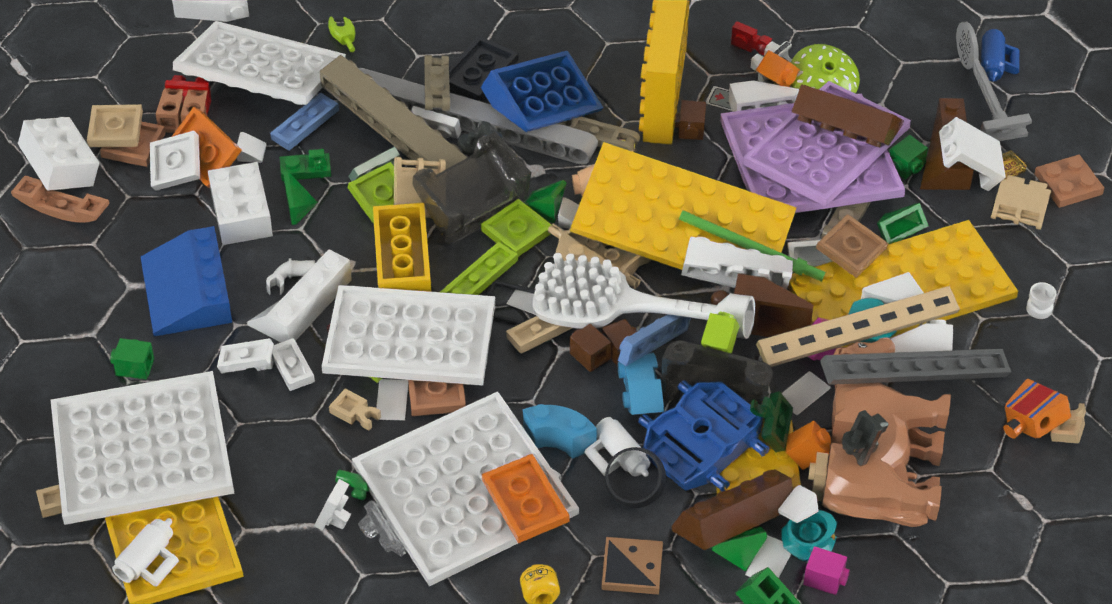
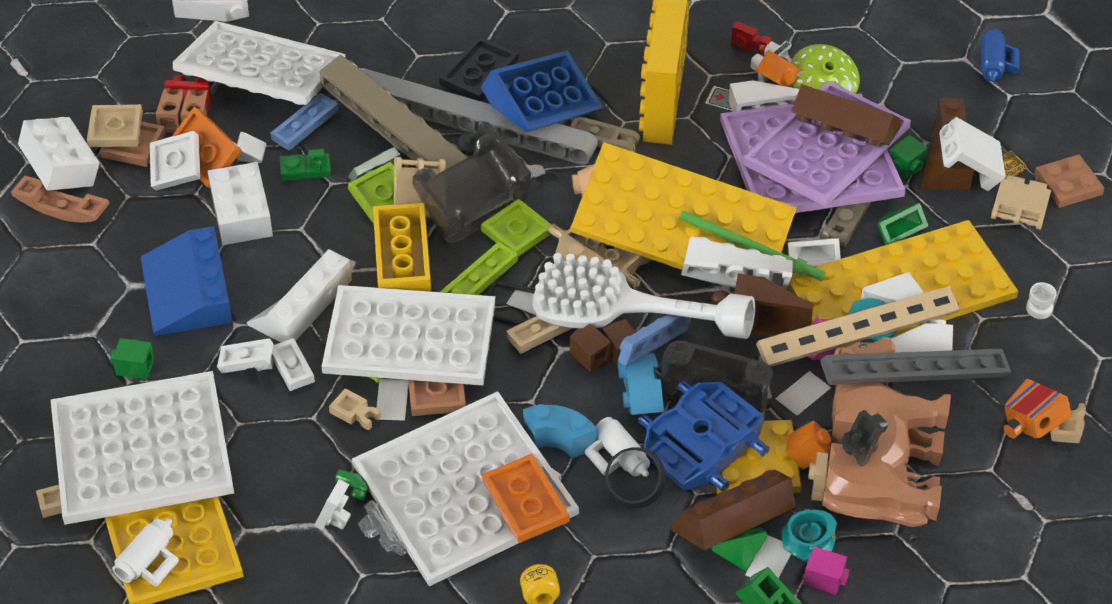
white piece [266,258,315,295] -> none
green slope [283,171,318,225] -> none
lime hand [328,17,356,52] -> none
white plate [411,106,462,139] -> none
dark tan plate [424,55,450,111] -> none
green slope [524,180,567,223] -> none
white slope [558,197,579,229] -> none
medium nougat tile [602,537,663,595] -> none
reddish brown brick [675,100,706,140] -> none
lime brick [701,311,740,357] -> none
dark green plate [750,391,793,453] -> none
white slope [778,485,819,523] -> none
medium nougat tile [816,214,888,278] -> none
light grey piece [956,21,1032,141] -> none

